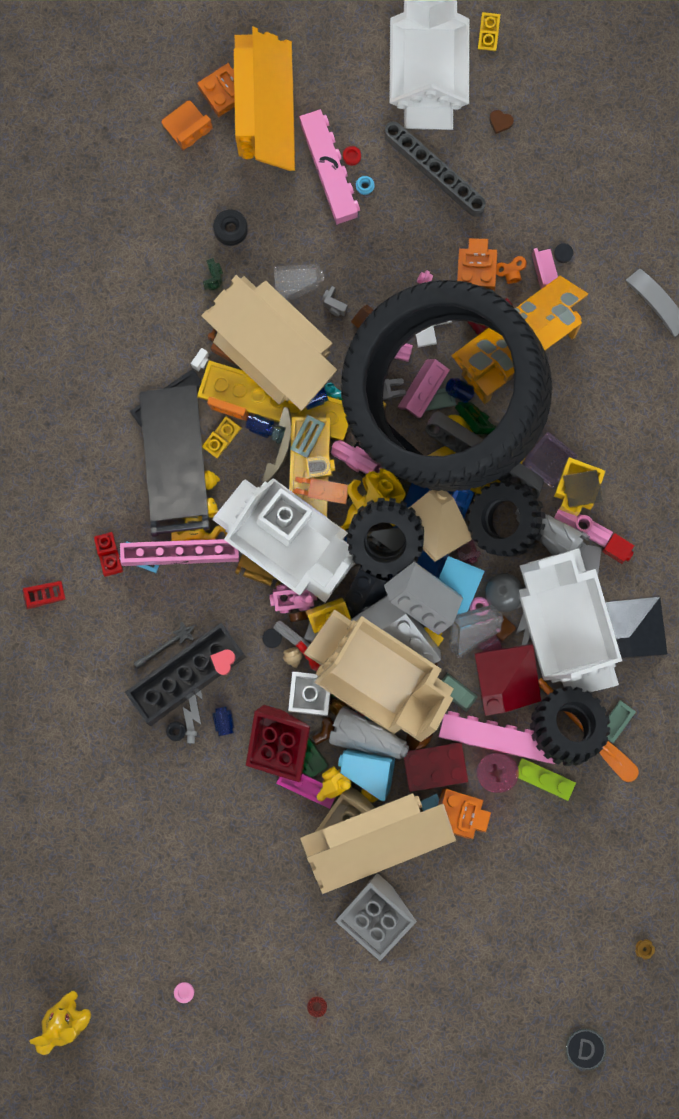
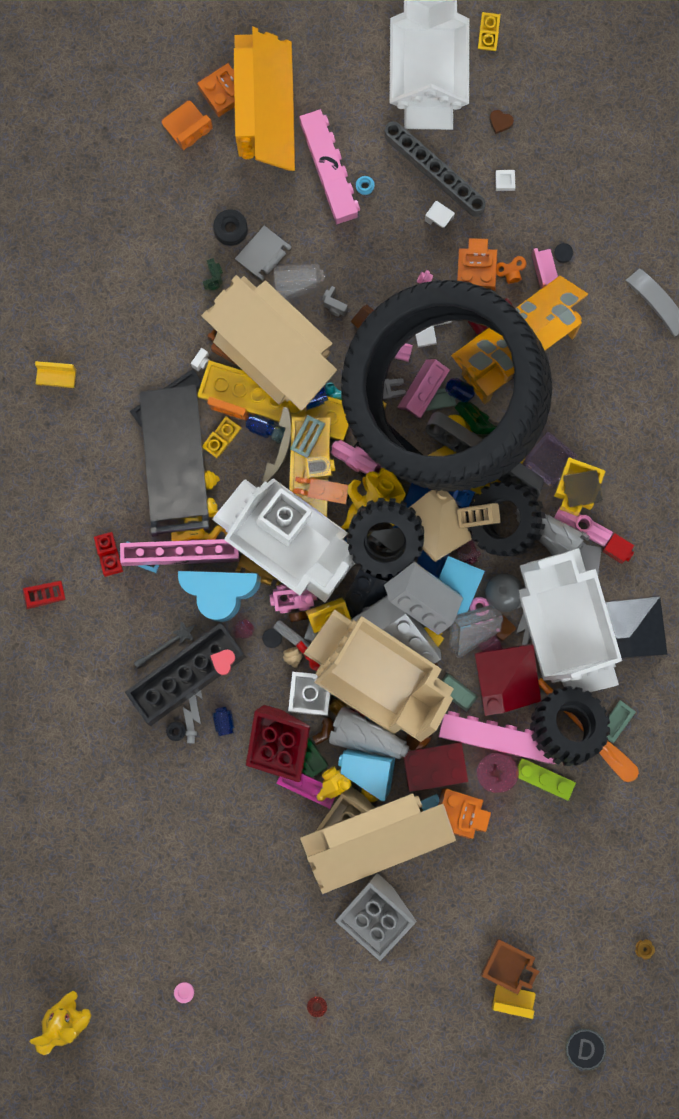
red tile [343,146,361,166] -> none
none -> yellow panel [35,361,76,388]
none -> medium azure brick [178,571,261,622]
none -> light grey piece [235,225,291,281]
none -> clear pink plate [235,619,254,639]
none -> white panel [425,201,455,228]
none -> tan slope [457,503,500,528]
none -> dark orange piece [481,939,540,995]
none -> yellow panel [492,985,536,1019]
none -> white plate [495,170,515,191]

